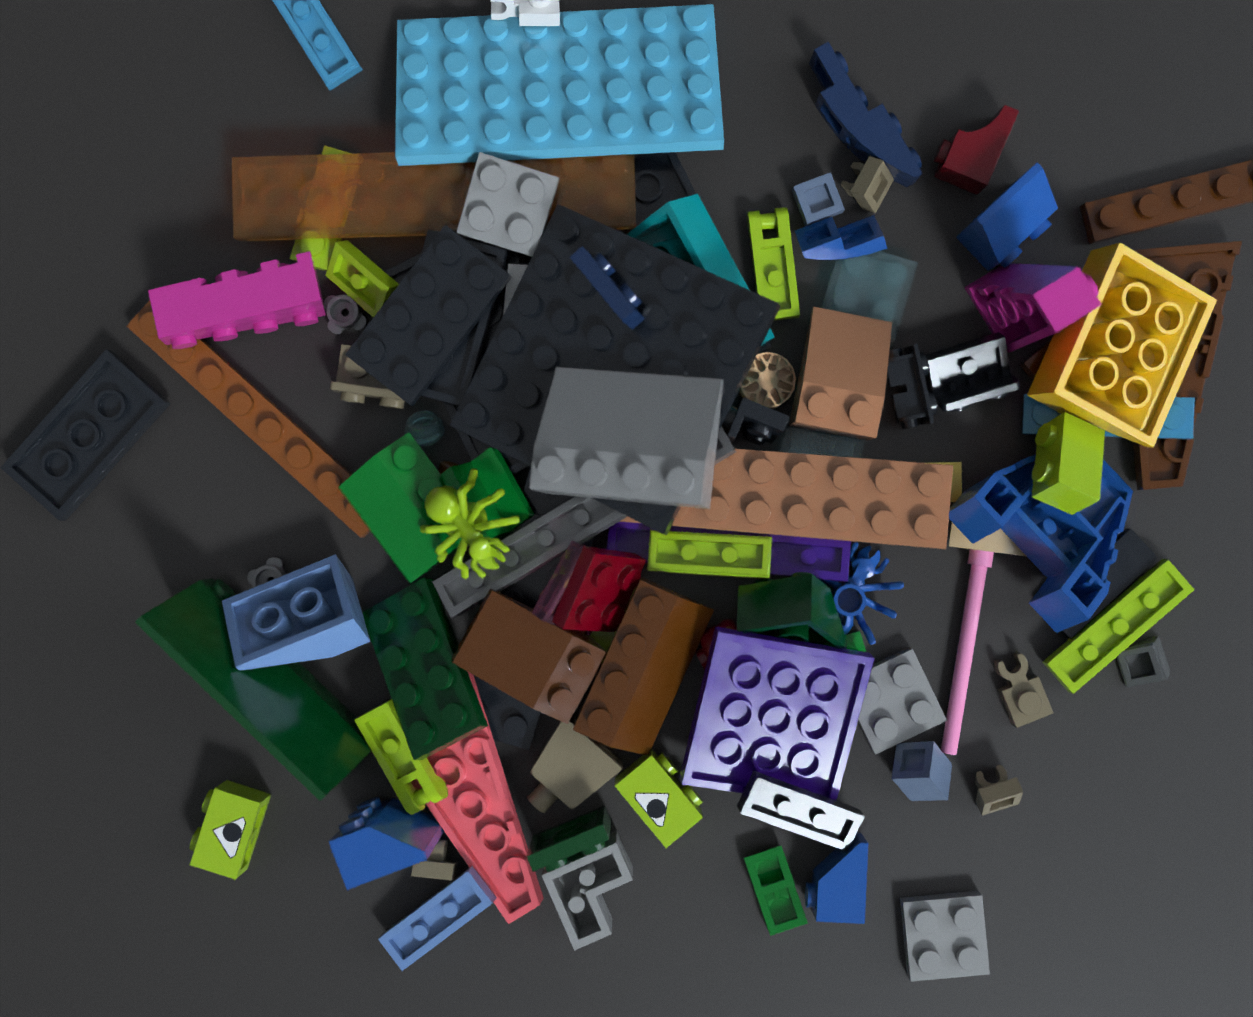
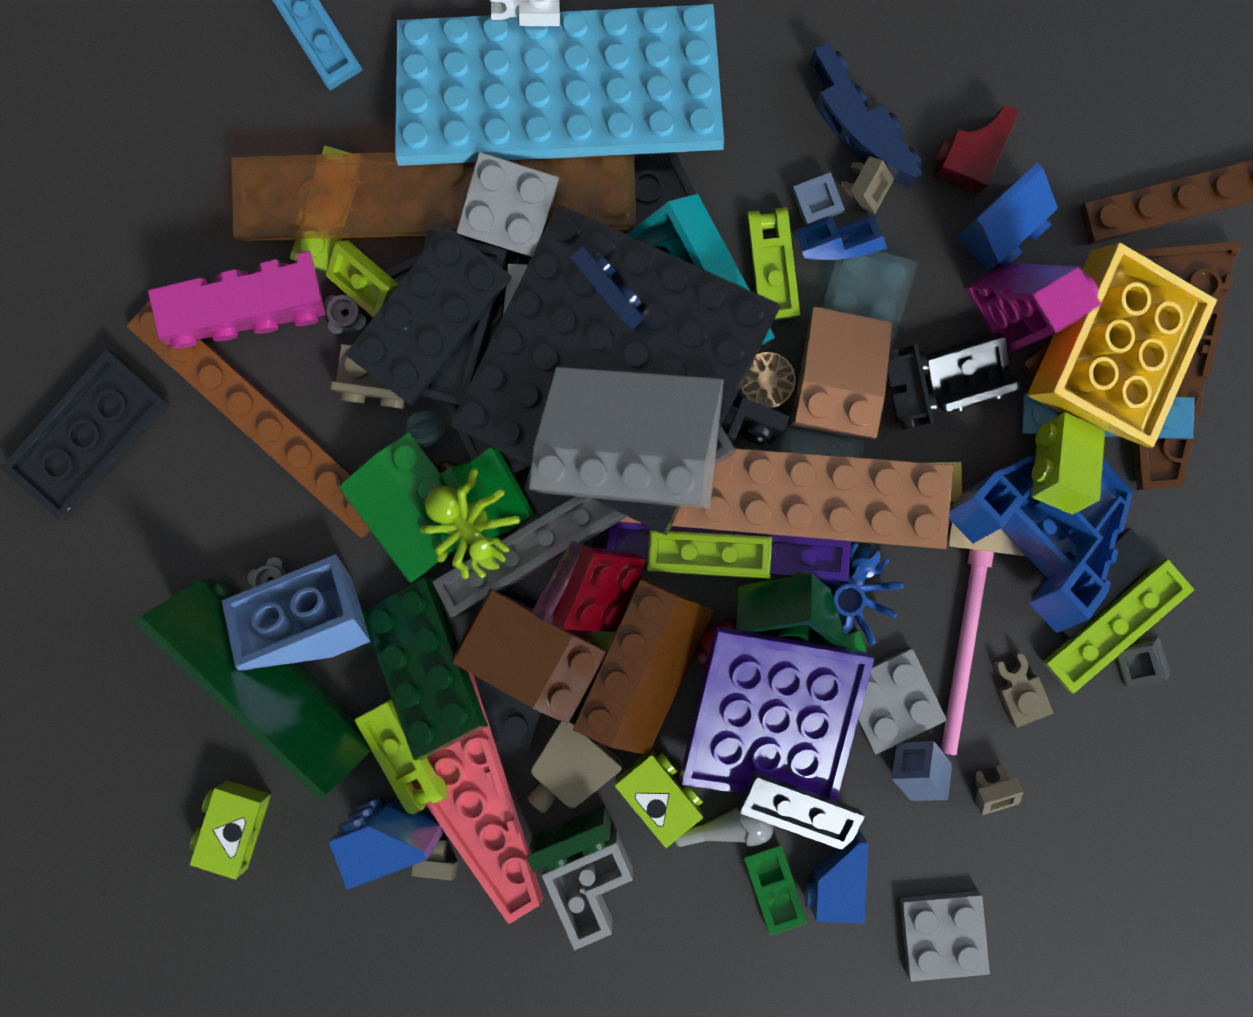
medium blue plate [378,866,497,971] -> none
none -> light grey piece [675,807,774,847]

